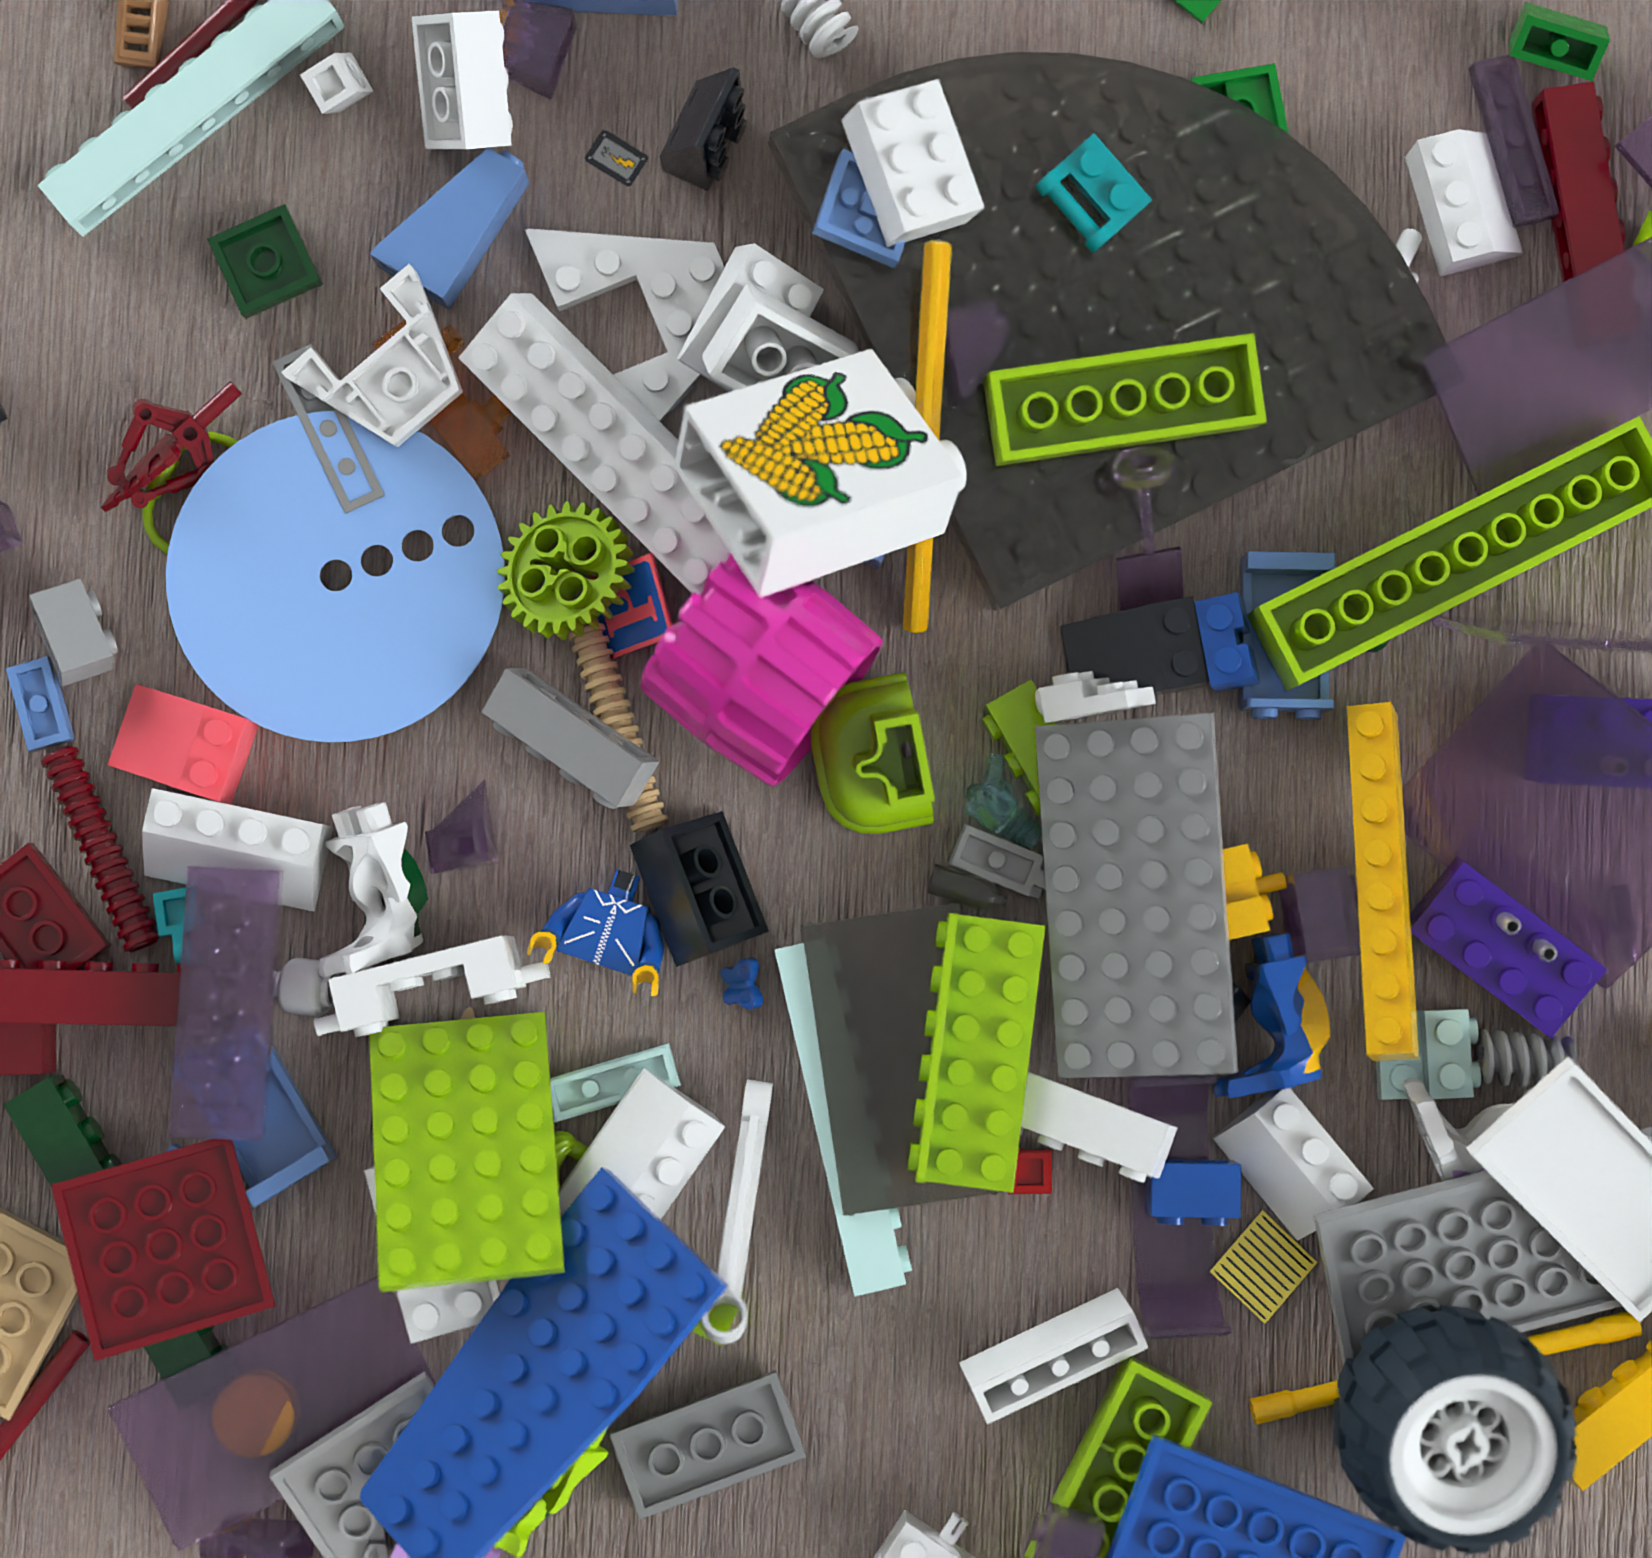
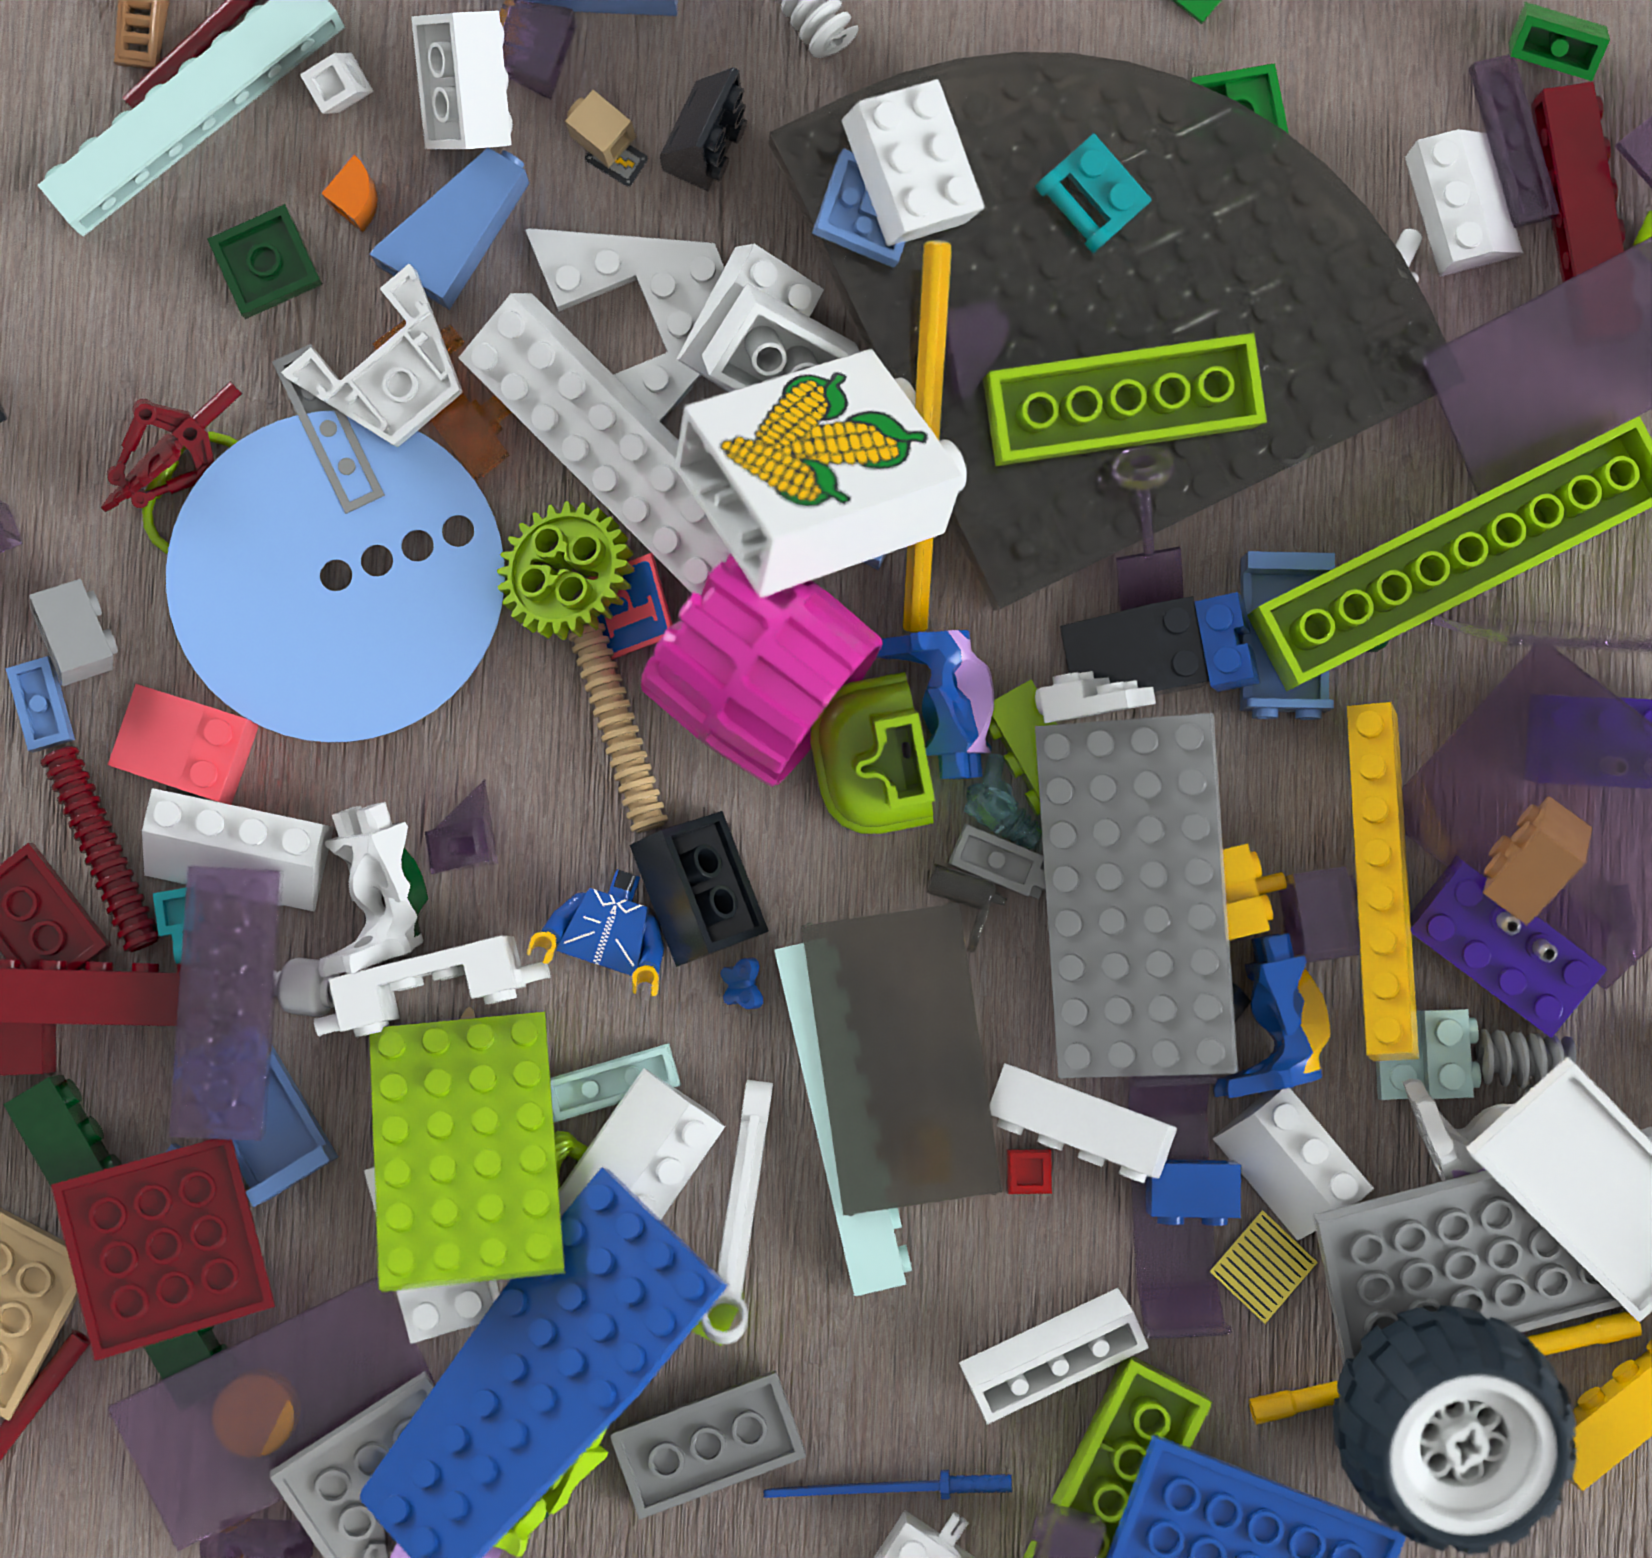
light grey brick [482,668,660,809] -> none
lime bracket [908,913,1045,1193] -> none
none -> orange brick [321,155,378,233]
none -> tan brick [565,90,636,168]
none -> blue sword [763,1470,1012,1499]
none -> blue hips [876,630,994,780]
none -> medium nougat brick [1483,796,1592,925]

